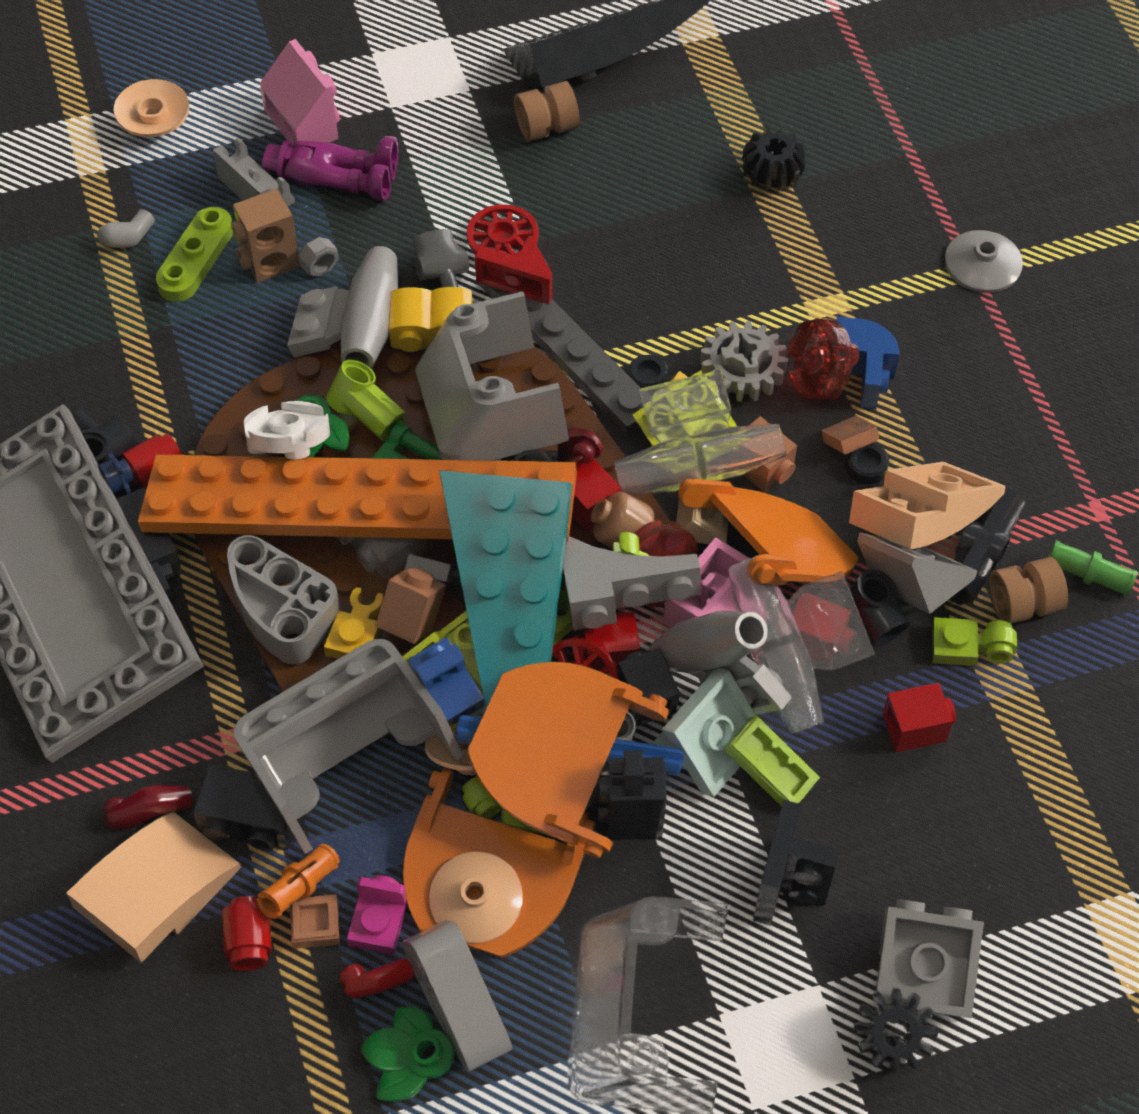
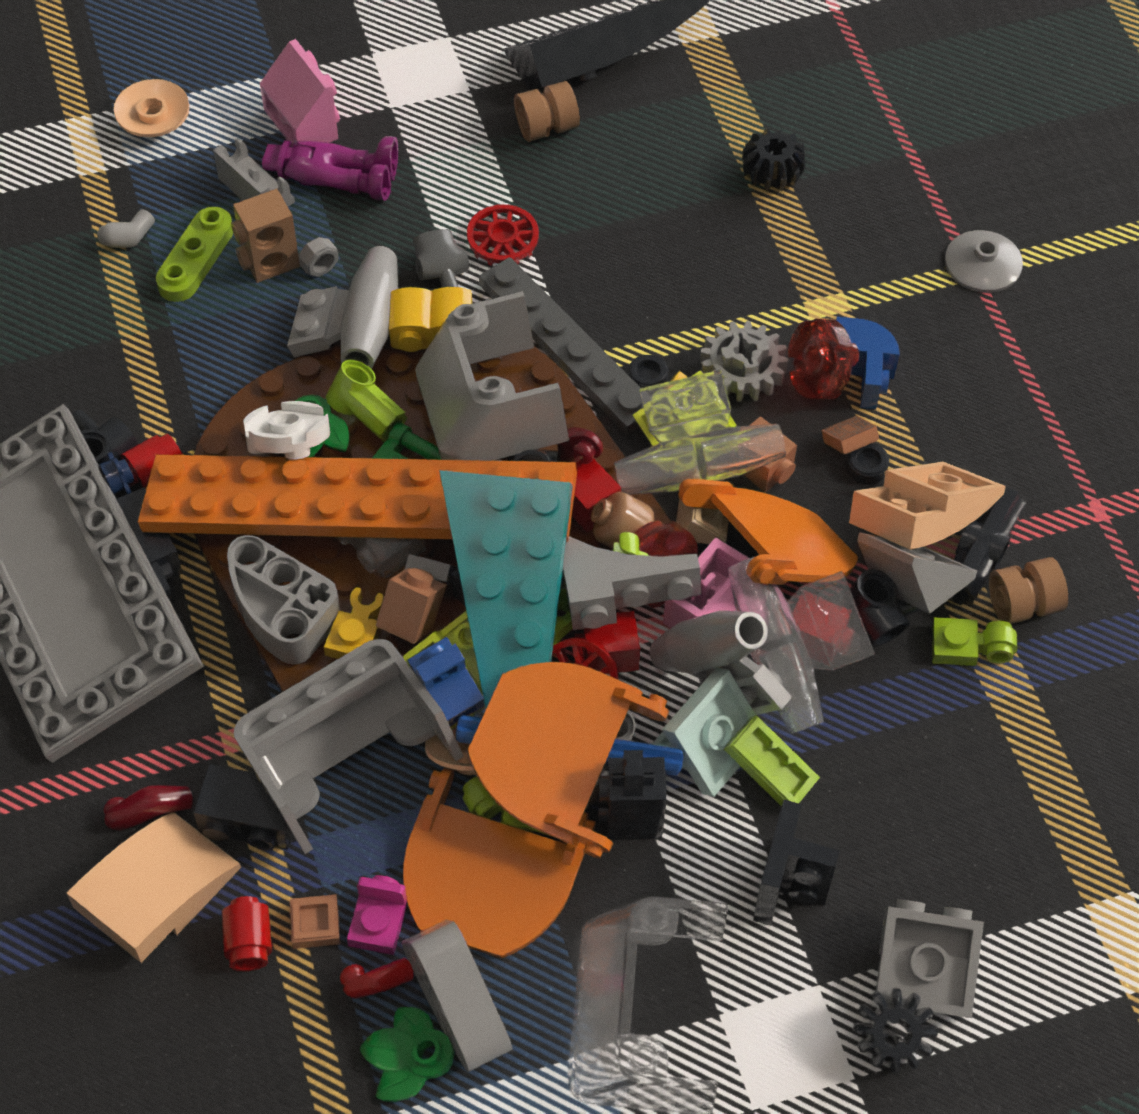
orange pin [257,844,340,919] -> none
light nougat dish [429,852,523,943] -> none
red slope [475,235,552,305] -> none
black brick [617,649,680,727] -> none
red brick [882,683,956,753] -> none
bright green pin [1049,540,1138,596] -> none

